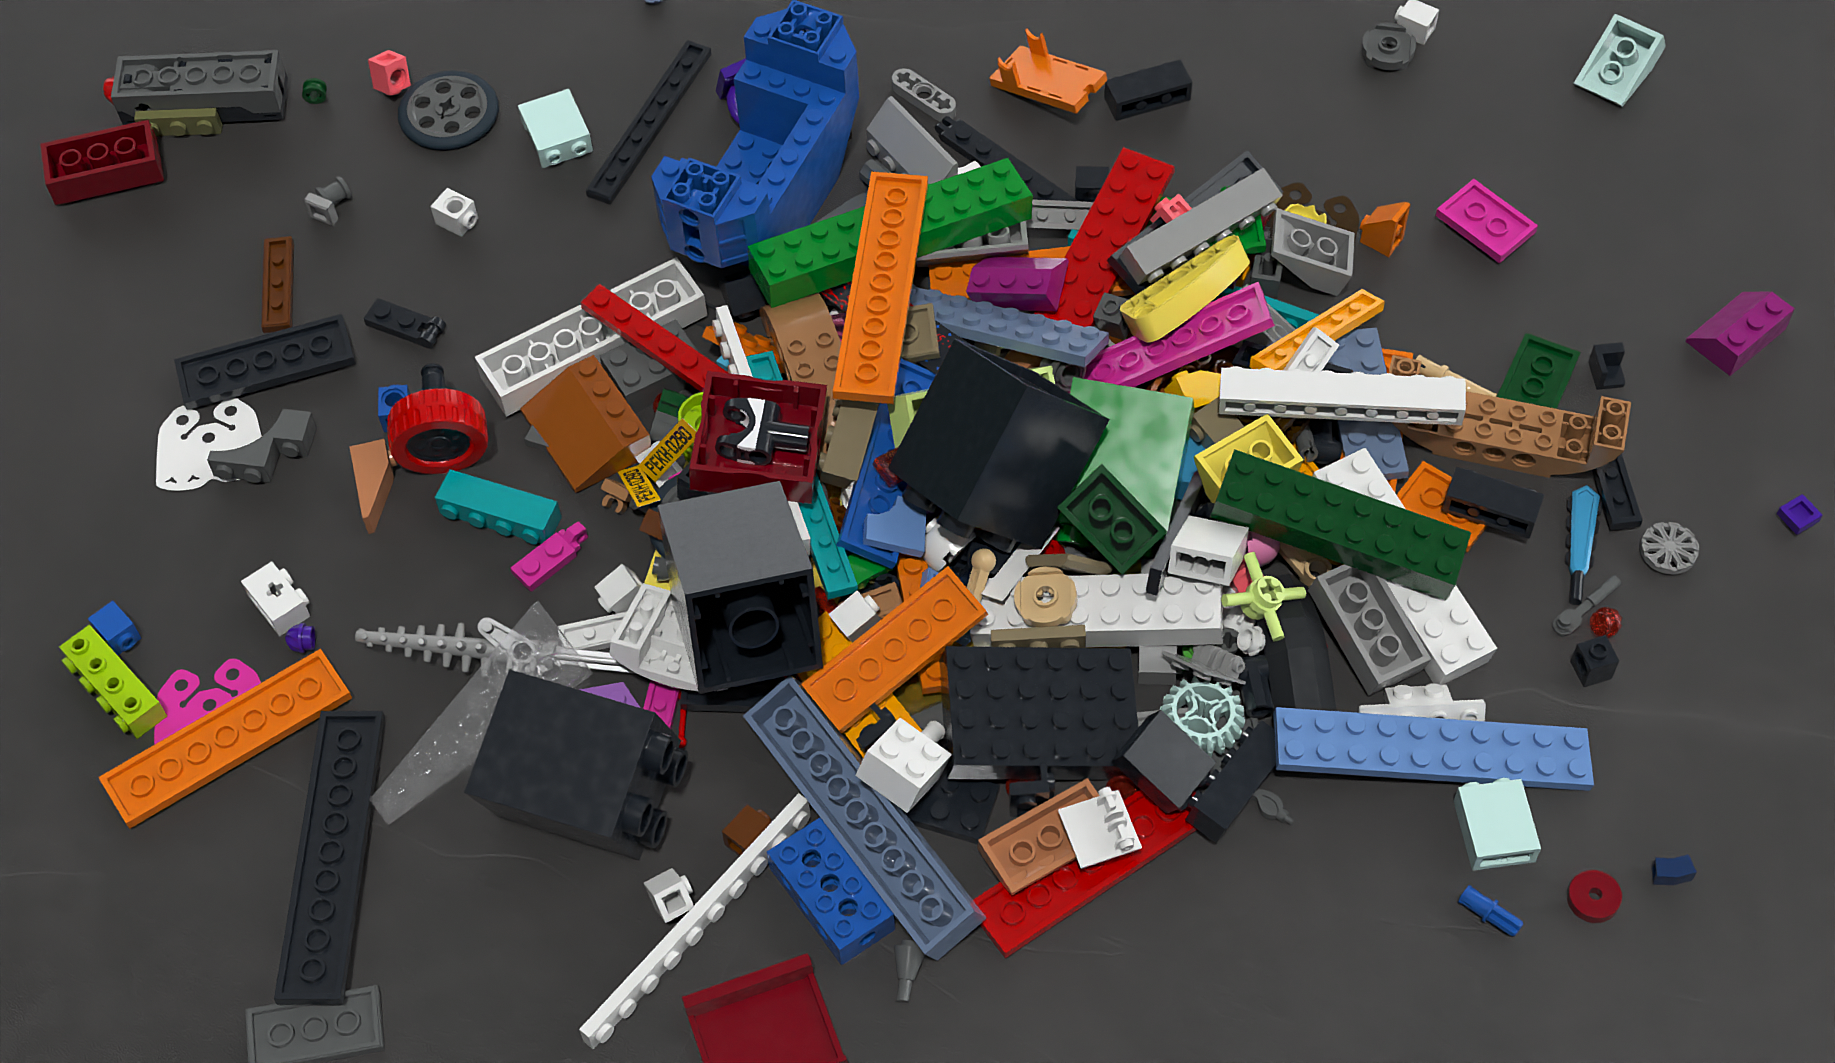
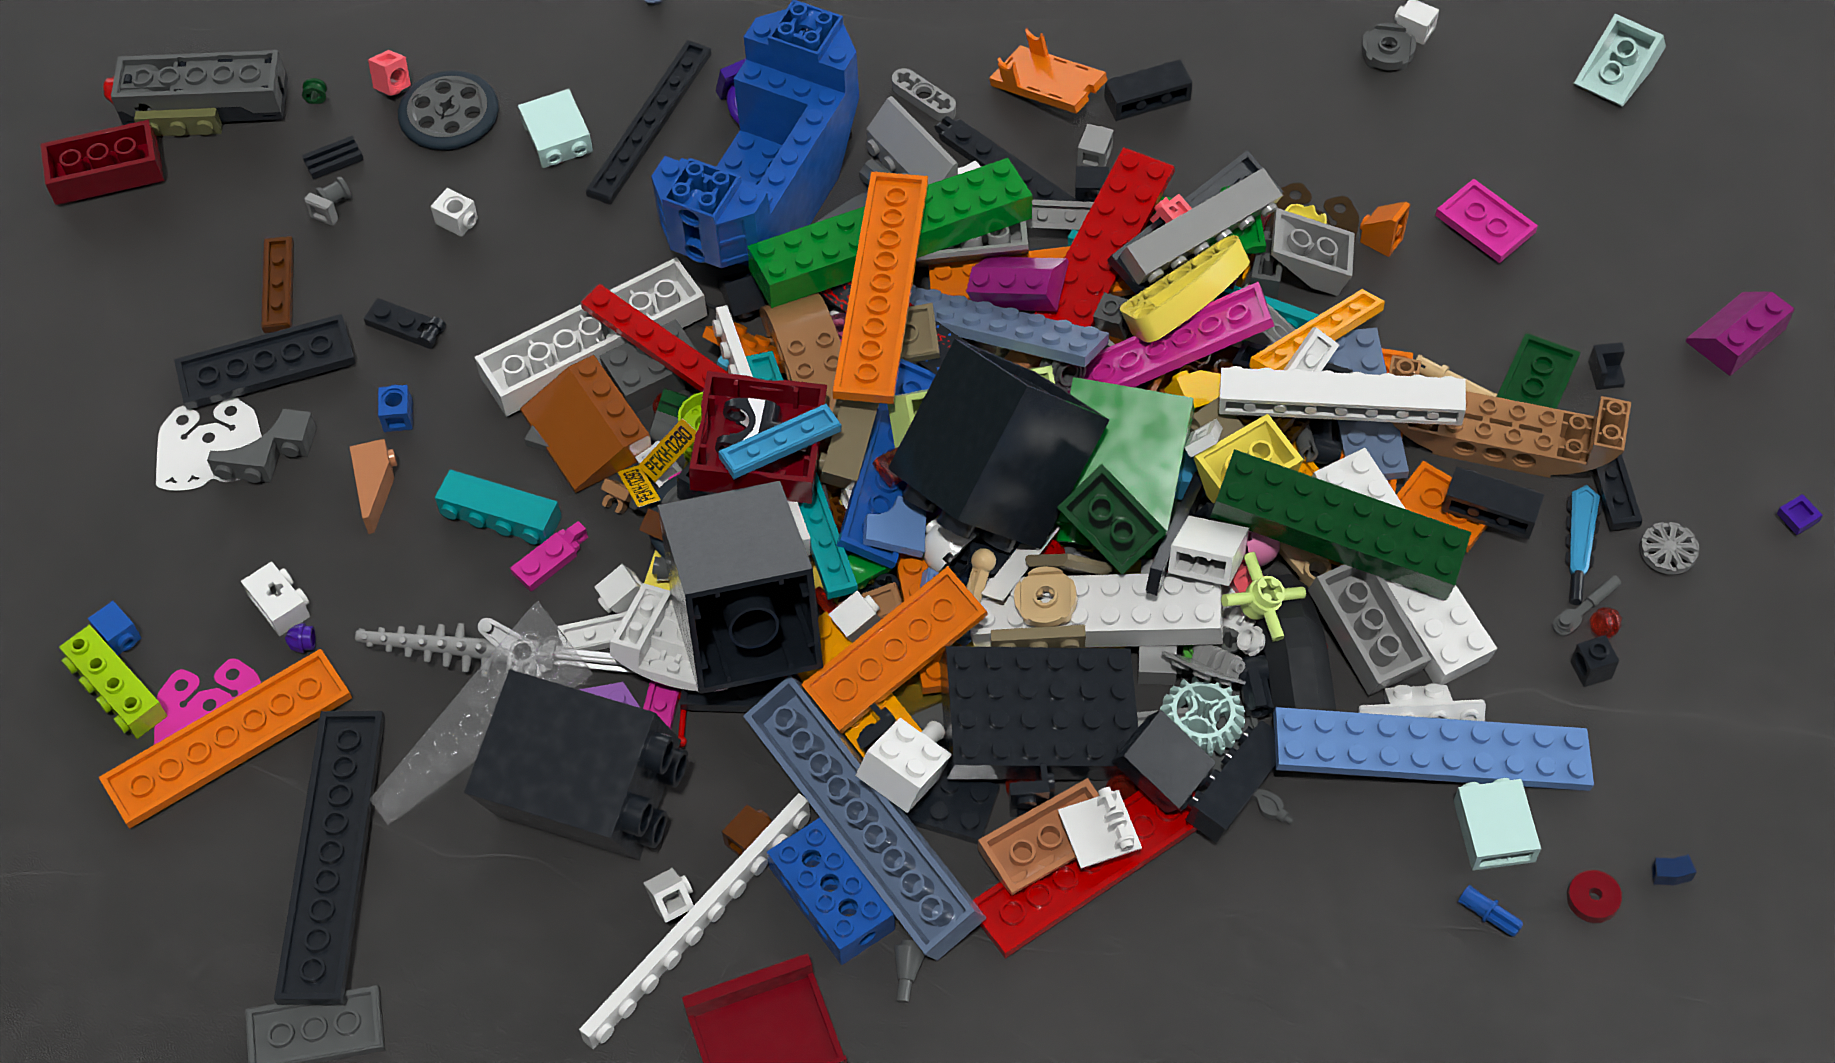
red wheel [387,363,488,474] -> none
none -> black tile [302,136,364,180]
none -> dark azure tile [719,404,842,479]
none -> light grey brick [1077,124,1114,167]
none -> white plate [1184,418,1223,458]

